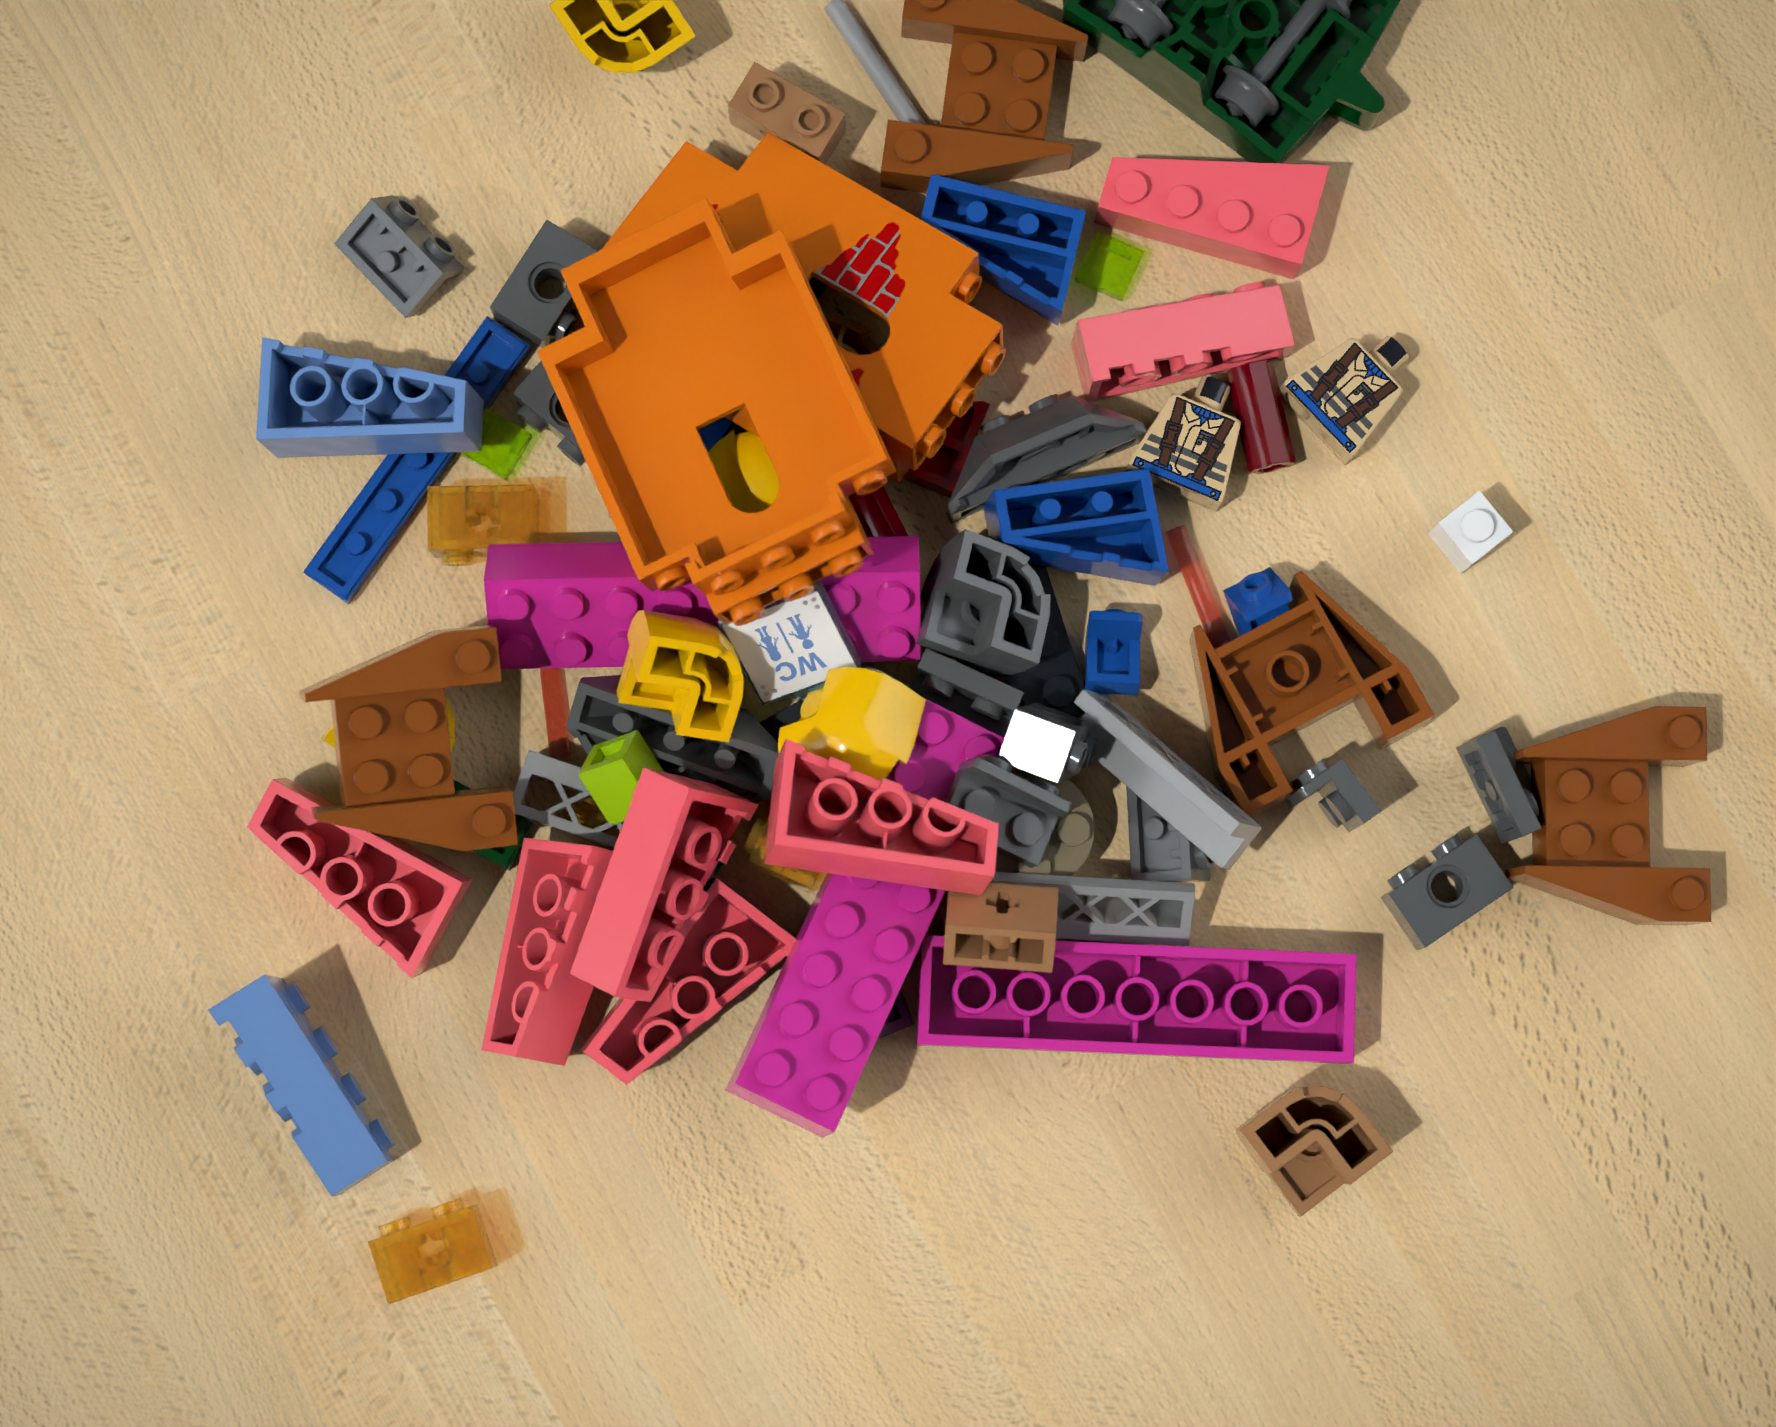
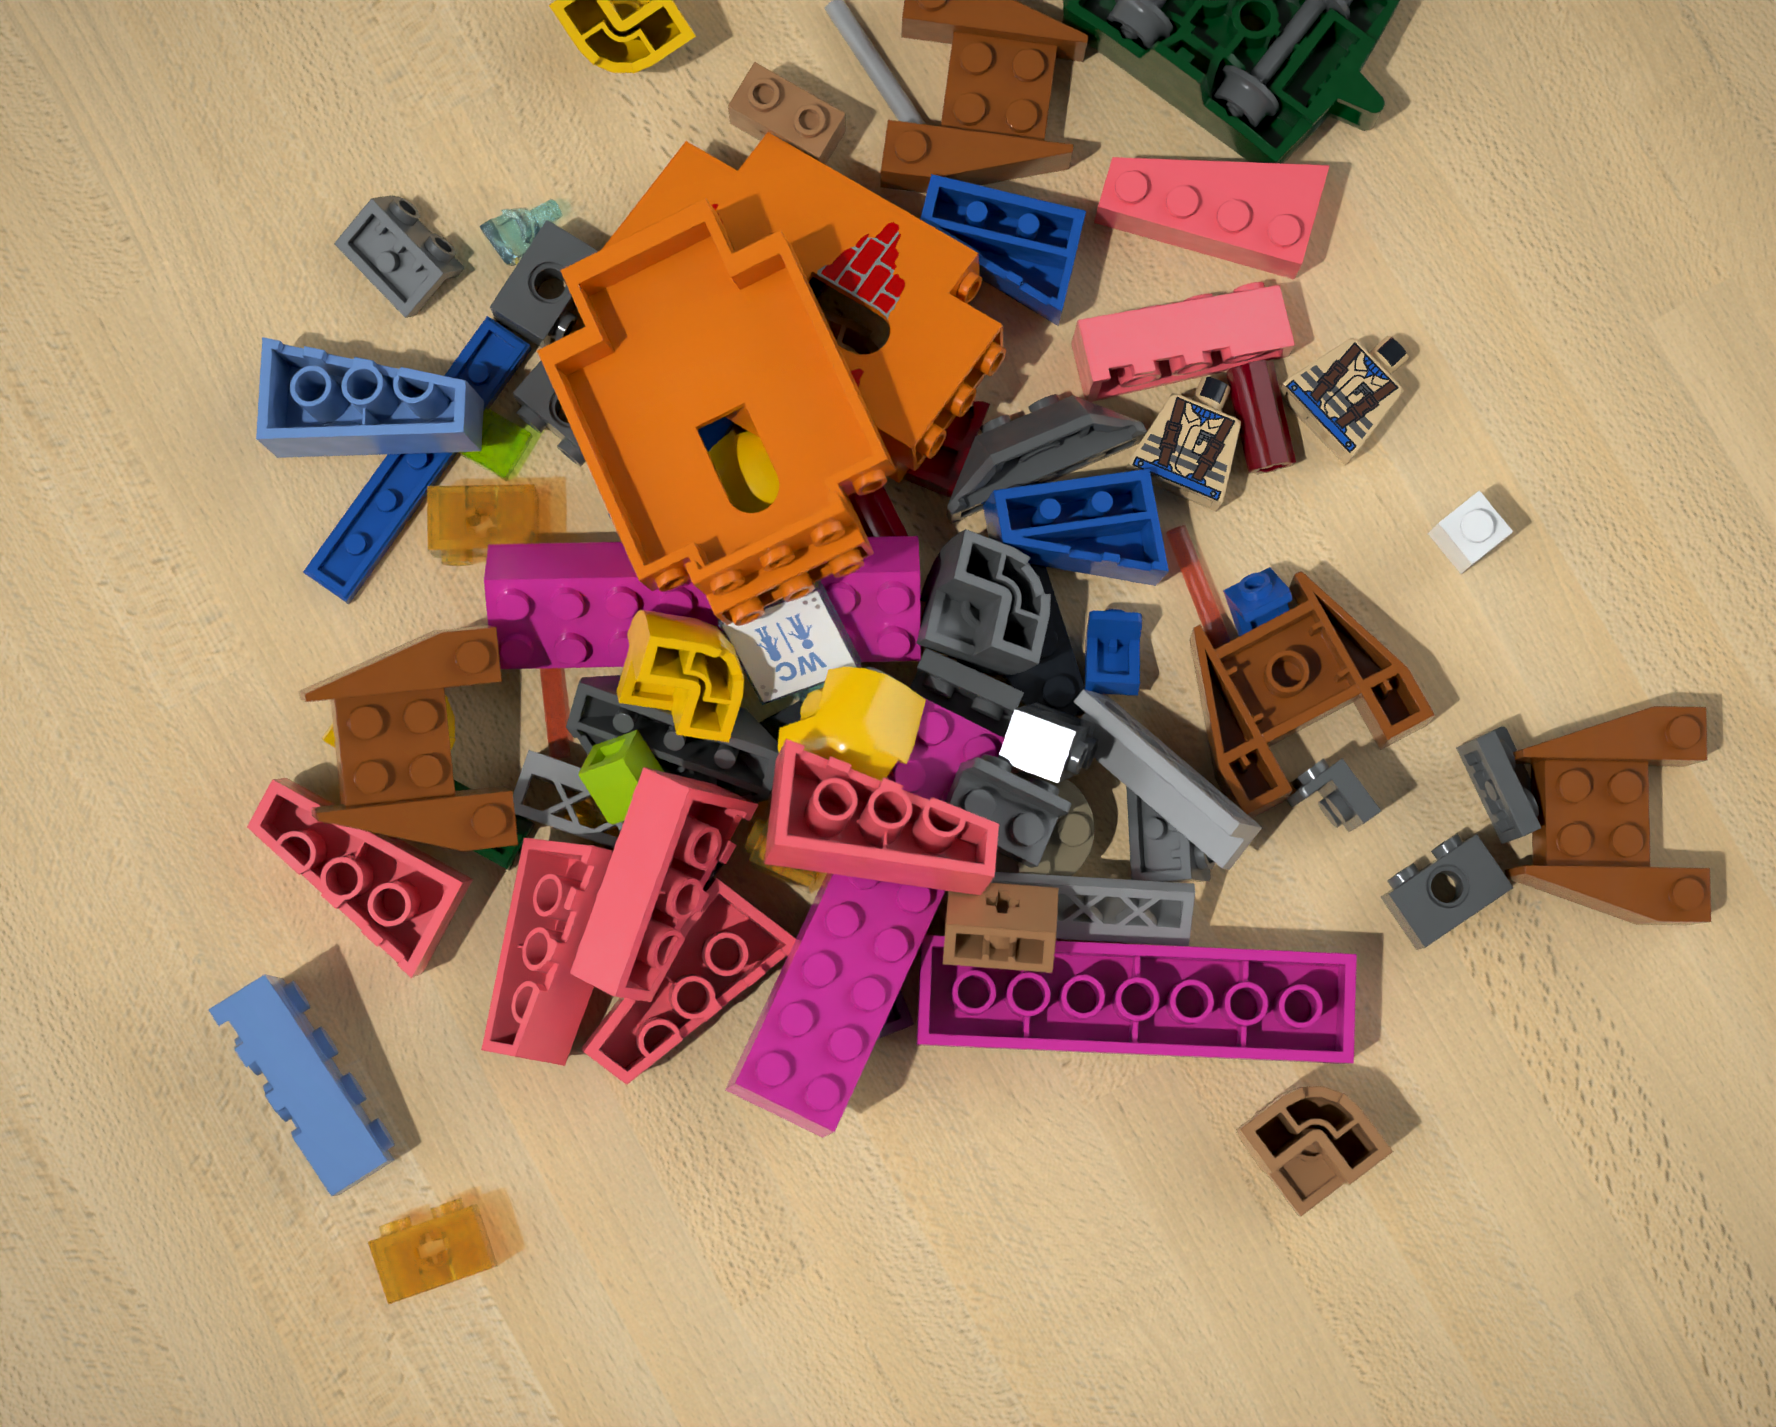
clear neon green tile [1075,231,1145,302] -> none
none -> clear light blue piece [480,199,562,266]

